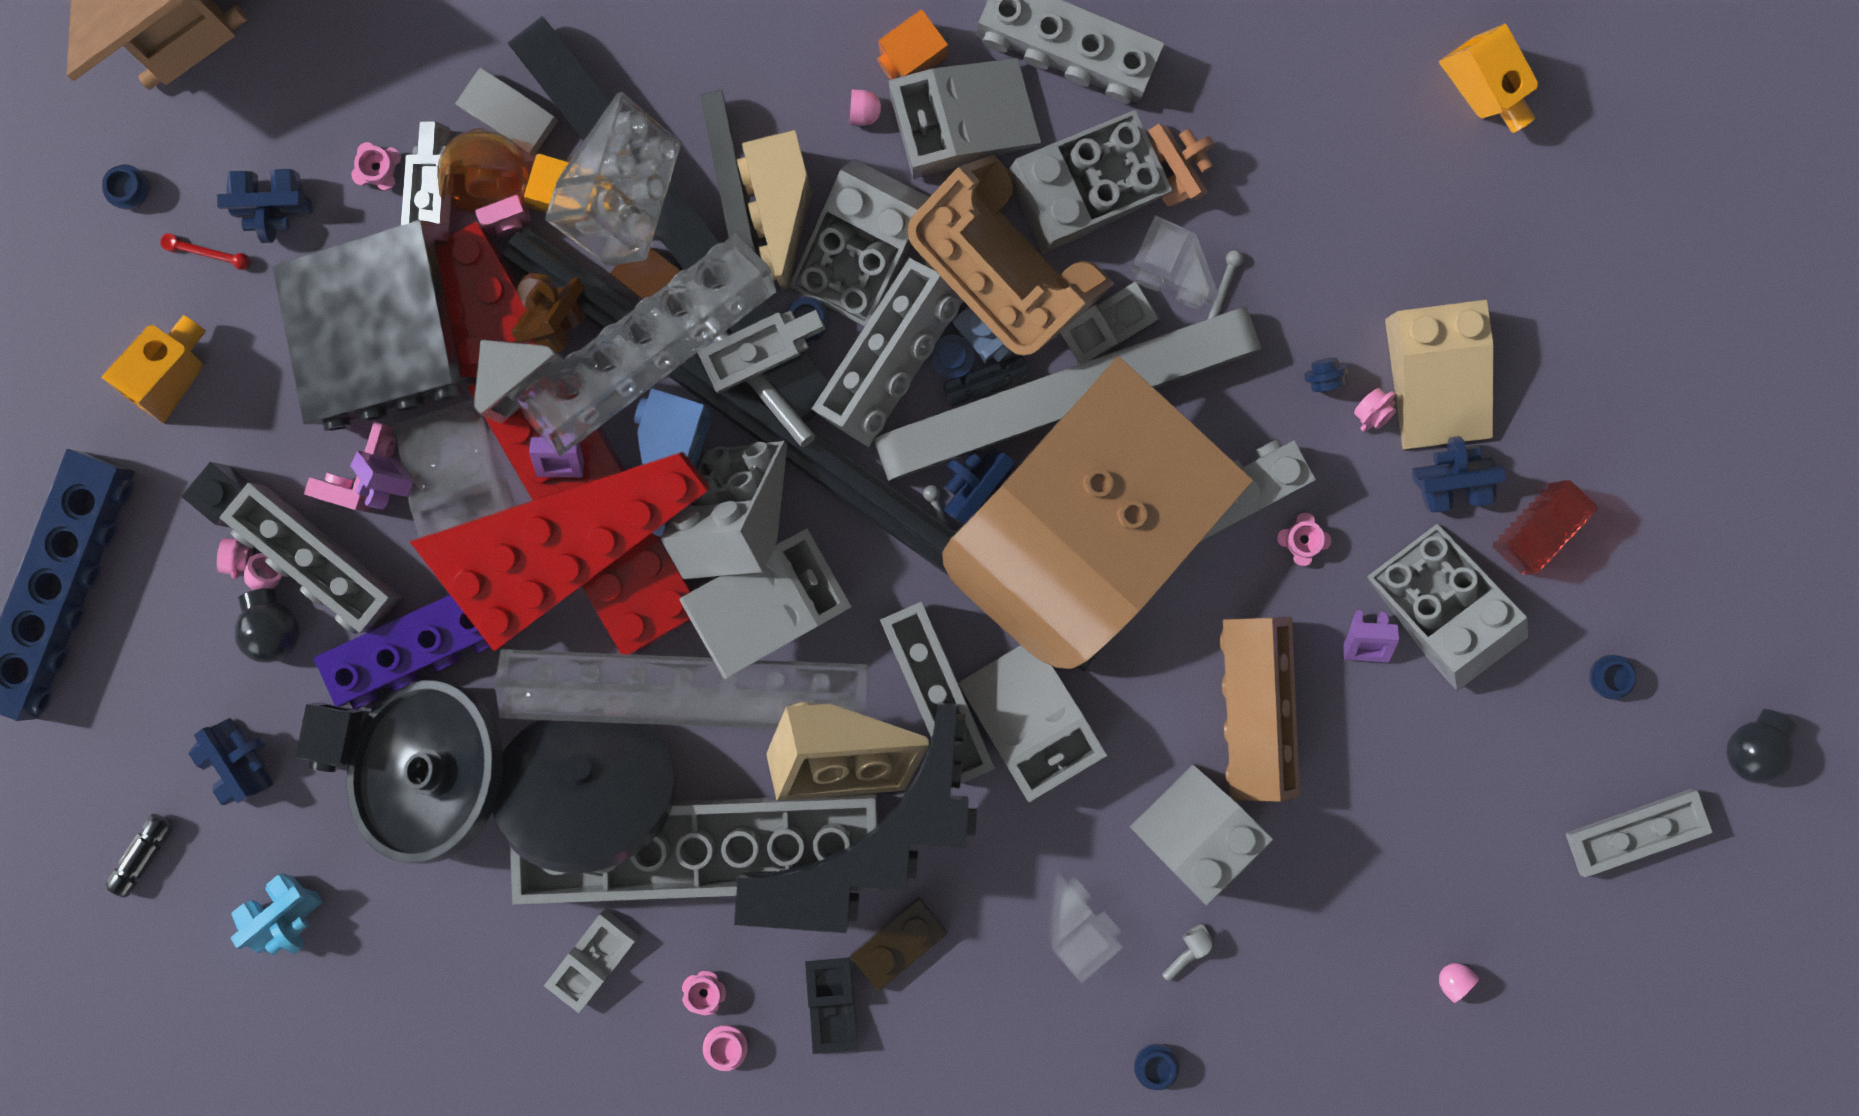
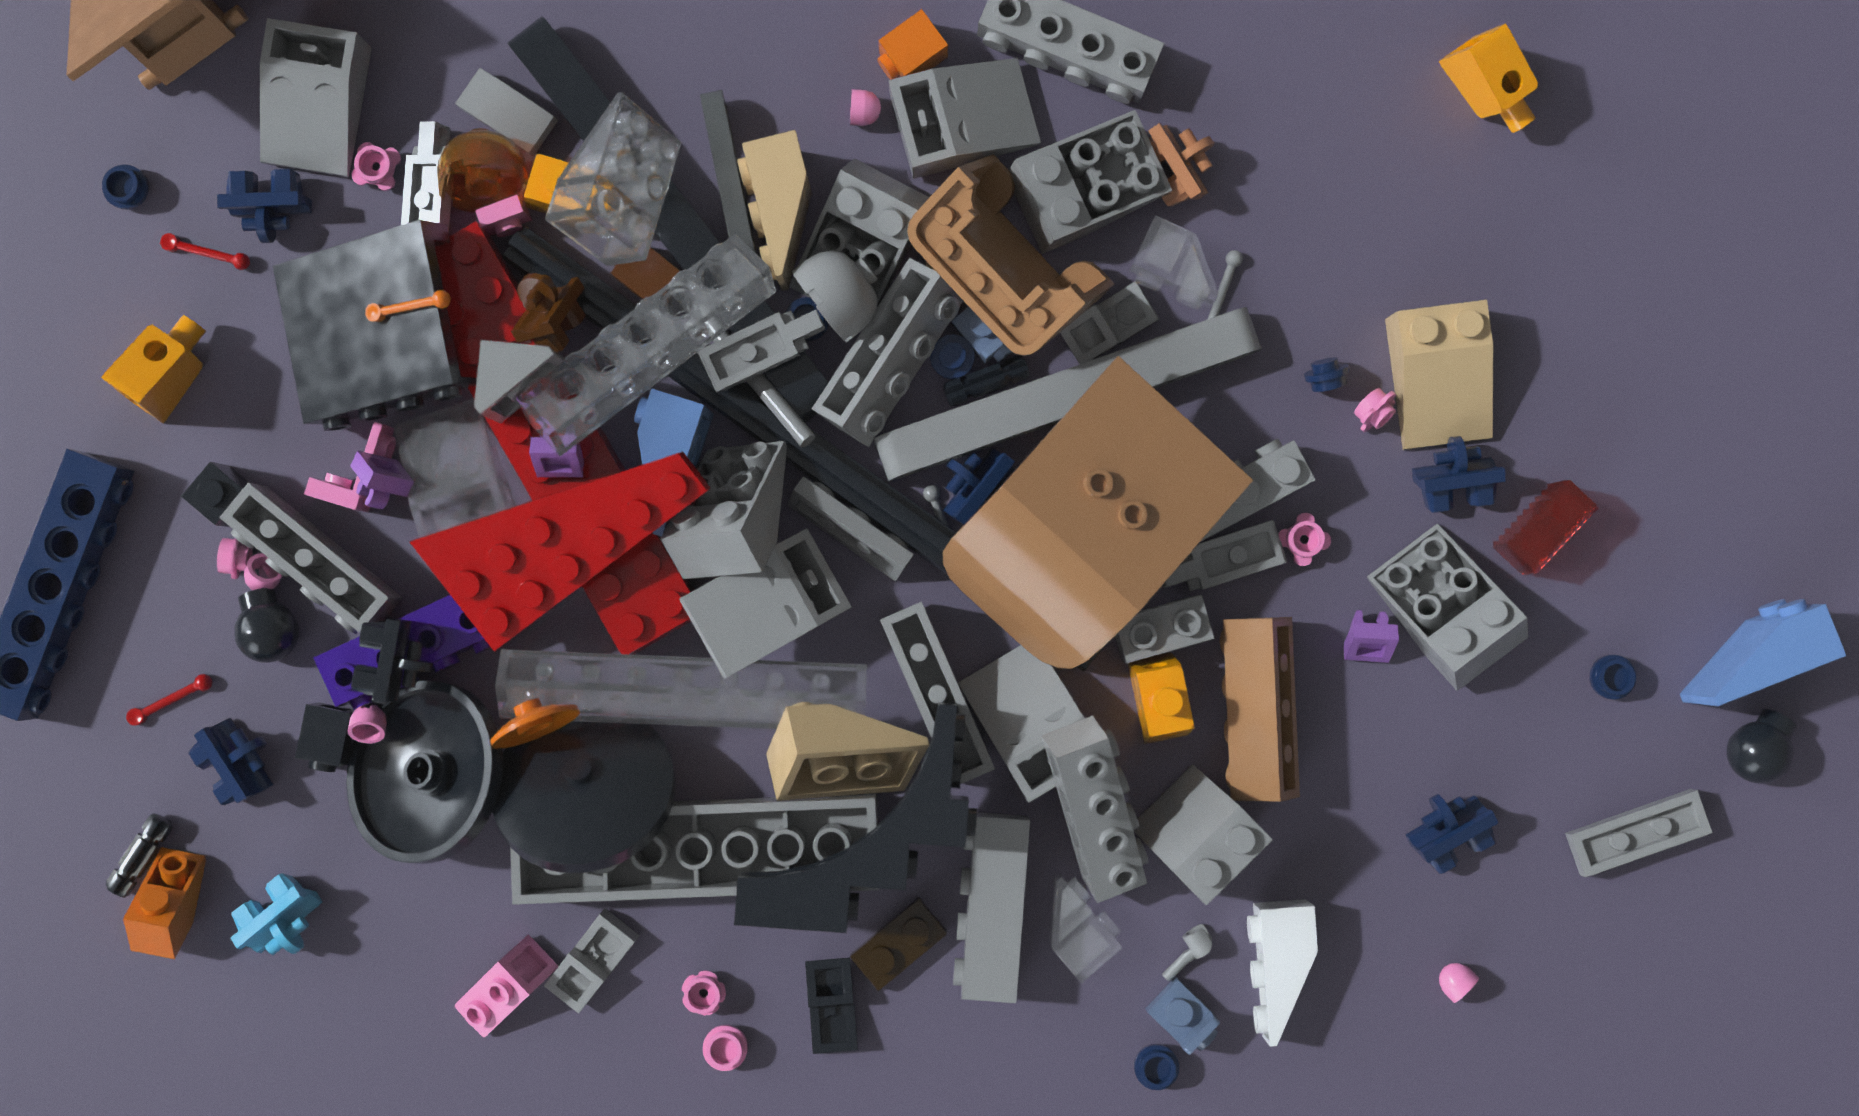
none -> orange slope [123,847,206,959]
none -> red hinge [126,674,213,726]
none -> light grey slope [260,18,372,177]
none -> bright pink hinge [348,705,387,744]
none -> black hips [351,619,433,704]
none -> orange hinge [365,290,451,322]
none -> bright pink bracket [455,934,558,1037]
none -> orange dish [490,698,580,749]
none -> light grey plate [787,476,914,582]
none -> light grey cylinder [792,251,878,342]
none -> light grey brick [953,812,1030,1003]
none -> light grey brick [1041,716,1149,903]
none -> light grey brick [1114,595,1214,663]
none -> light orange torso [1128,652,1194,744]
none -> sand blue bracket [1145,977,1220,1055]
none -> light grey hinge [1163,520,1287,591]
none -> white slope [1247,900,1318,1047]
none -> dark blue hips [1405,794,1499,874]
none -> medium blue slope [1680,599,1847,706]

